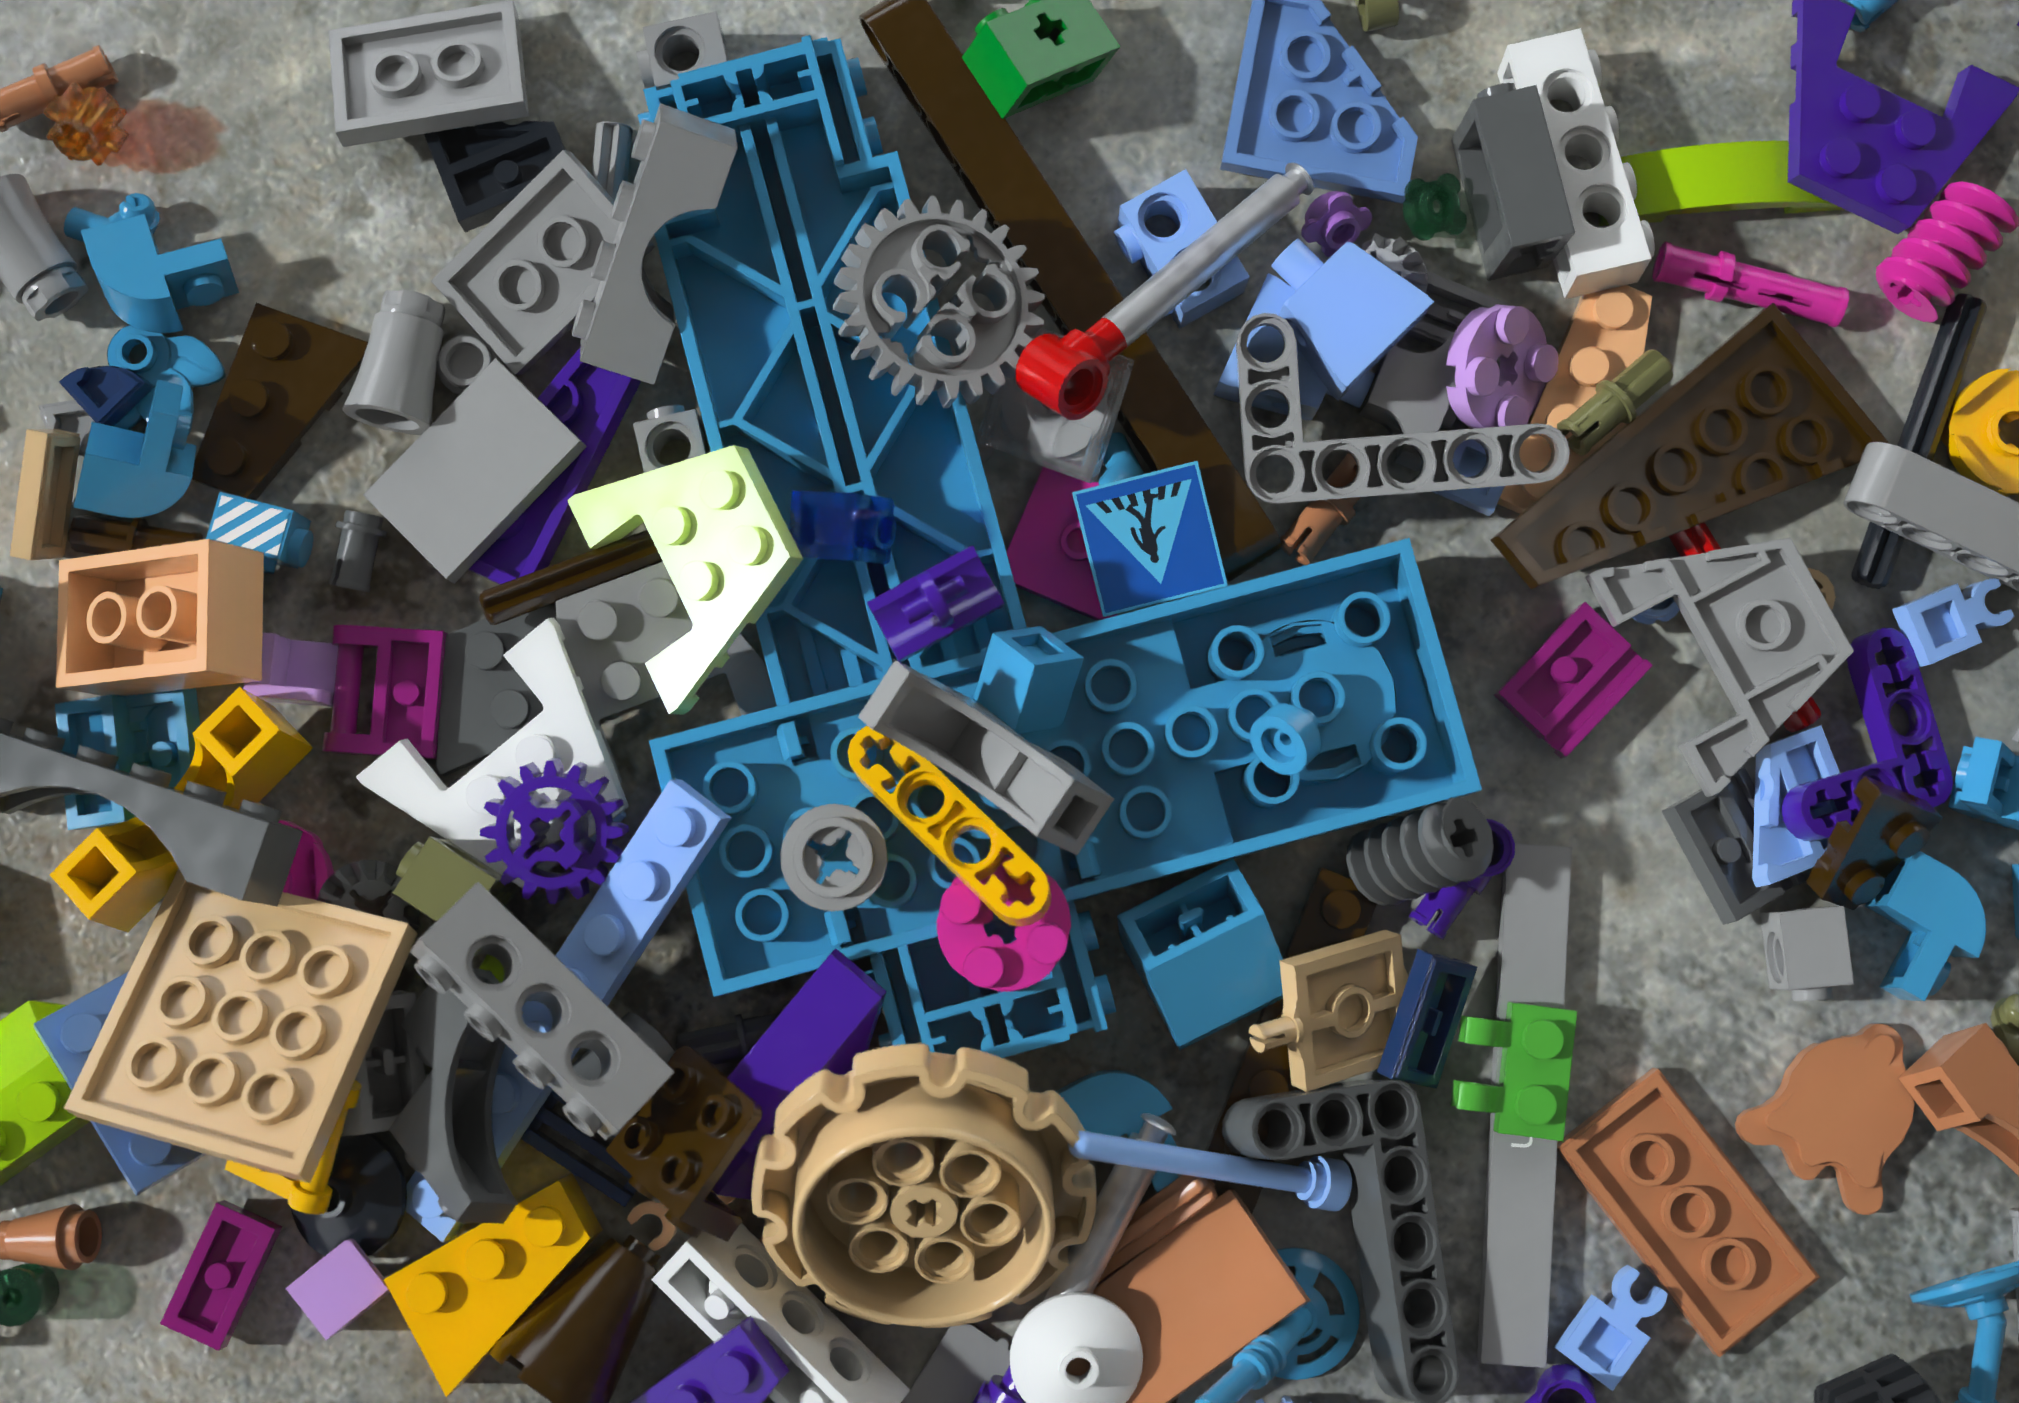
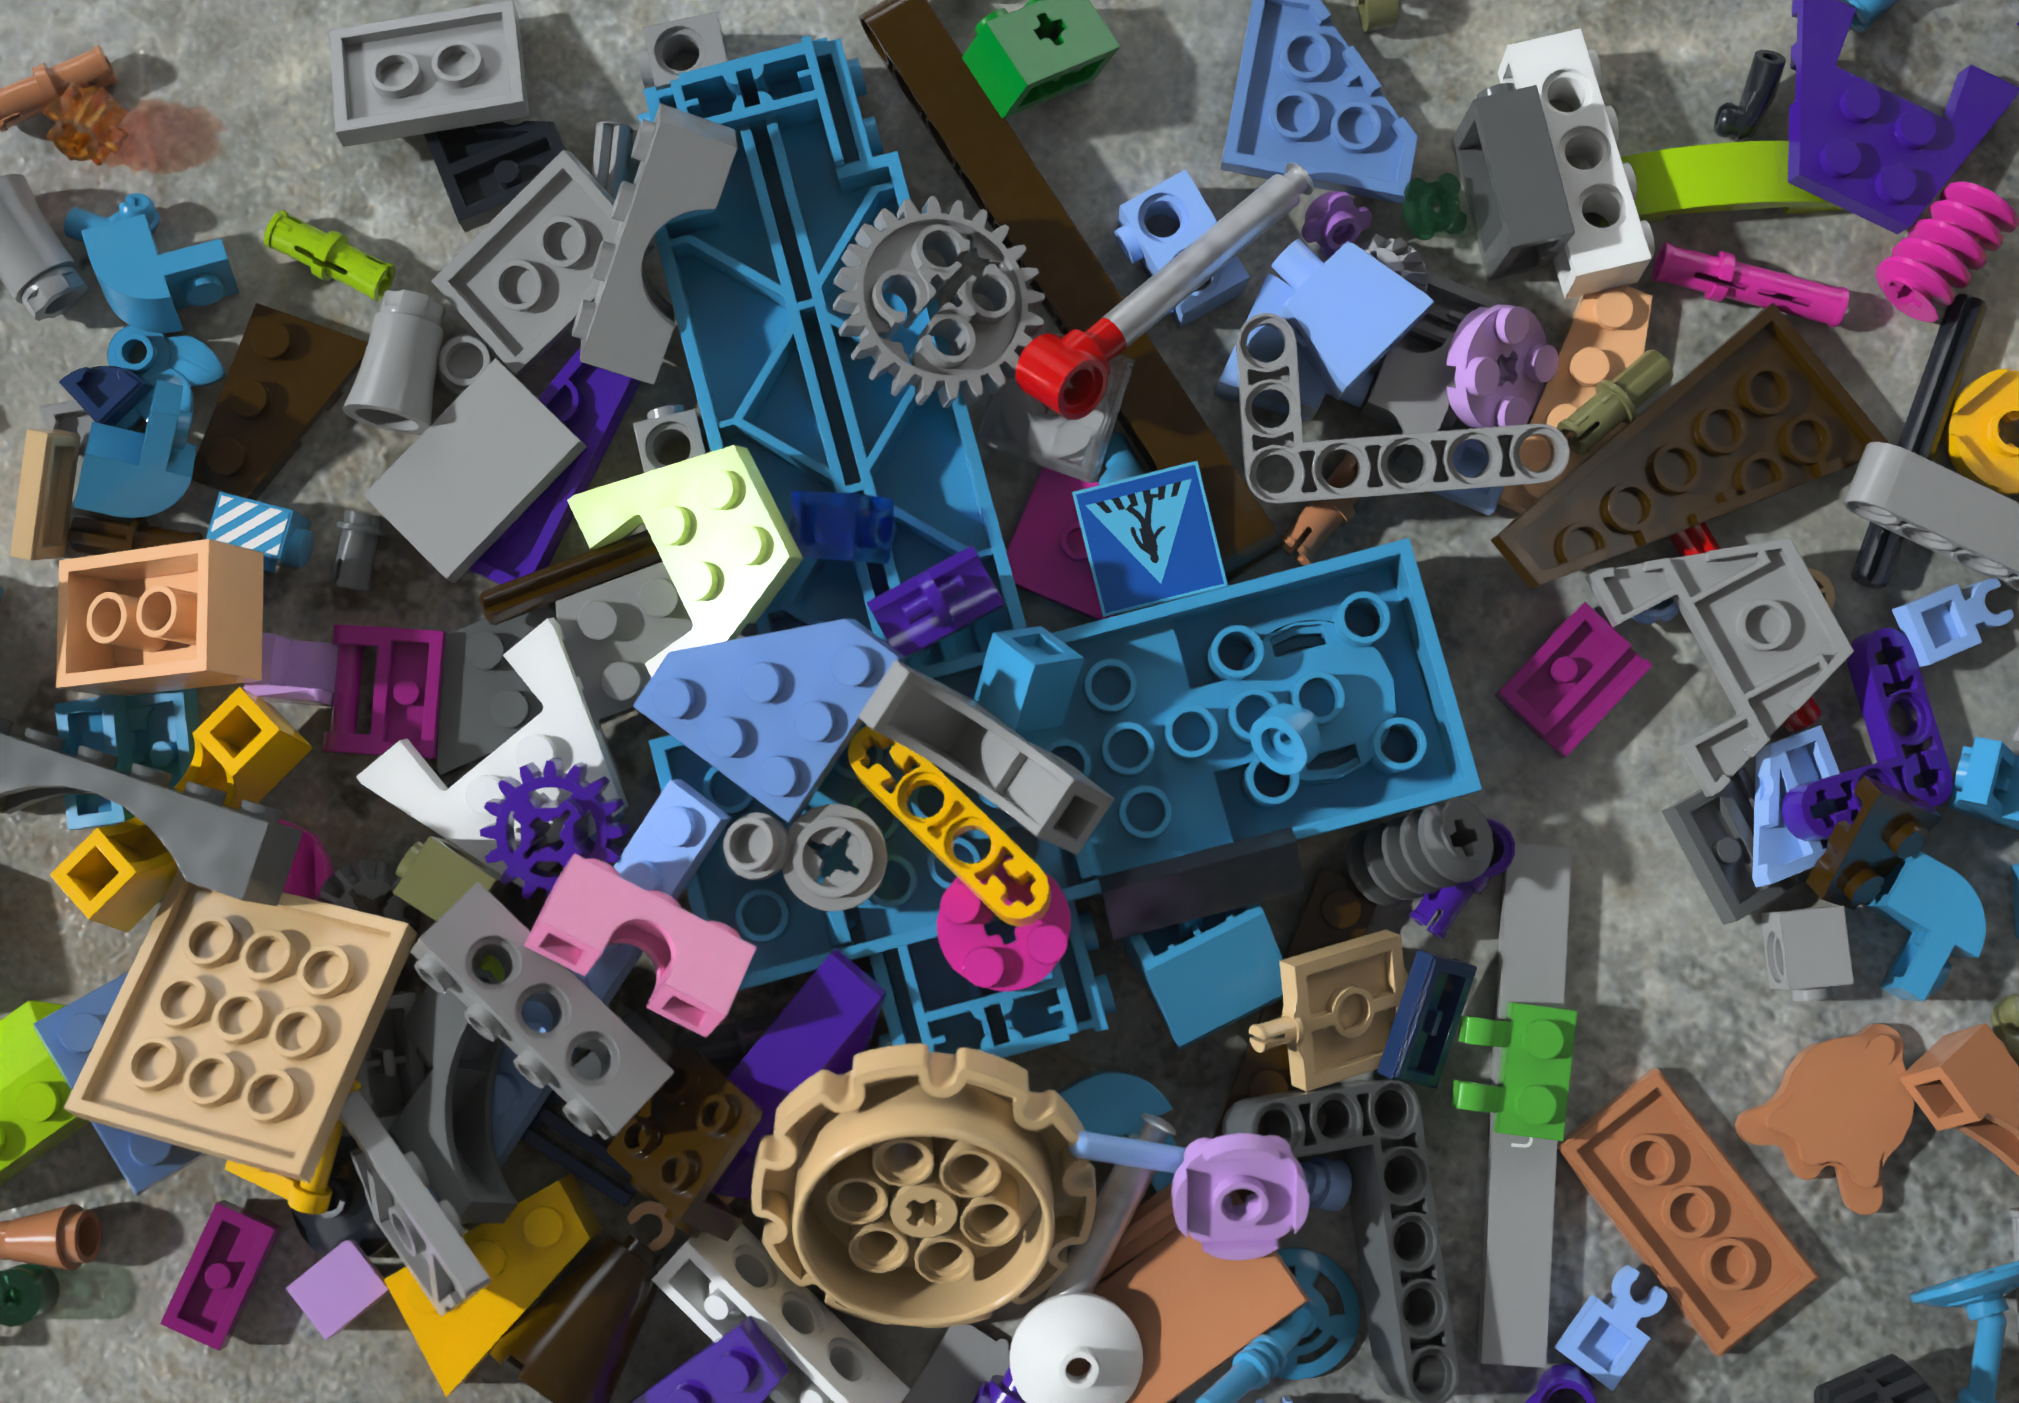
none -> lime pin [263,210,396,302]
none -> light grey wing [338,1090,490,1317]
none -> bright pink arch [524,854,757,1038]
none -> medium blue plate [633,619,907,823]
none -> light grey plate [723,813,790,880]
none -> black tile [1098,827,1305,941]
none -> lavender plate [1171,1133,1309,1260]
none -> black arm [1714,50,1786,142]

